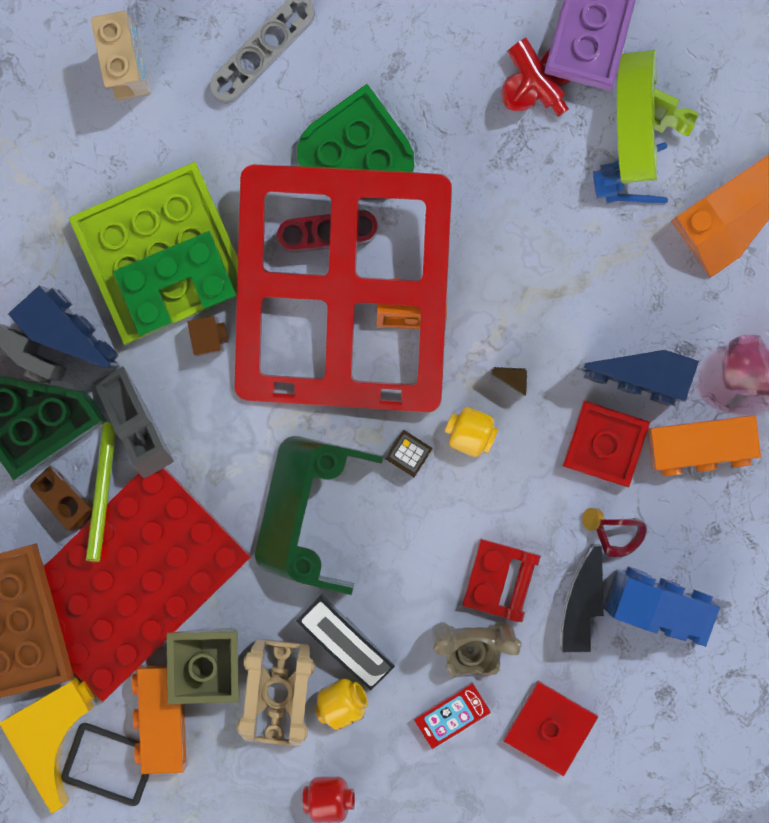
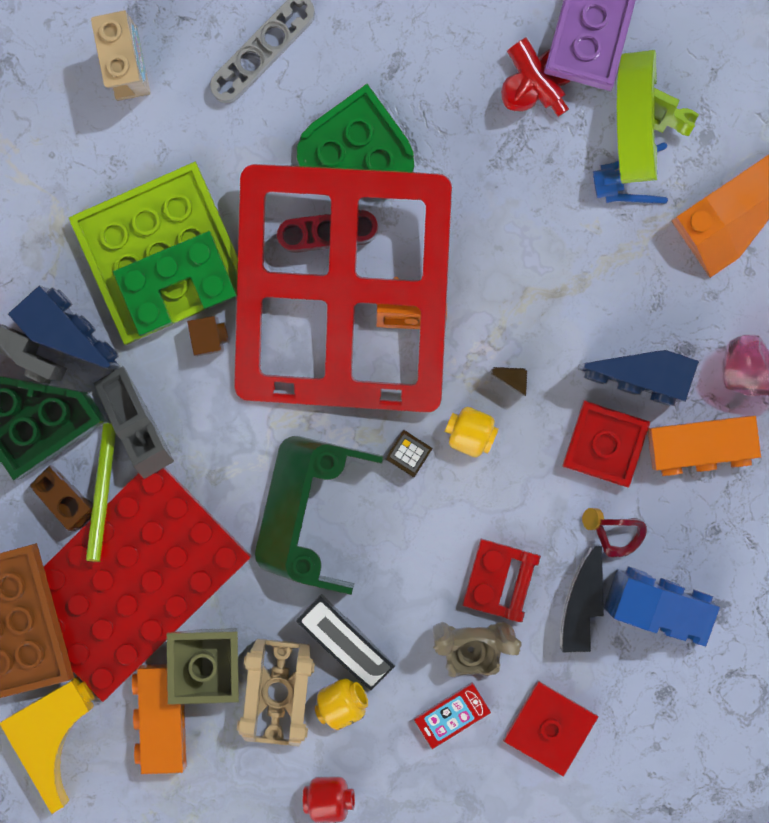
black piece [62,723,149,806] -> none

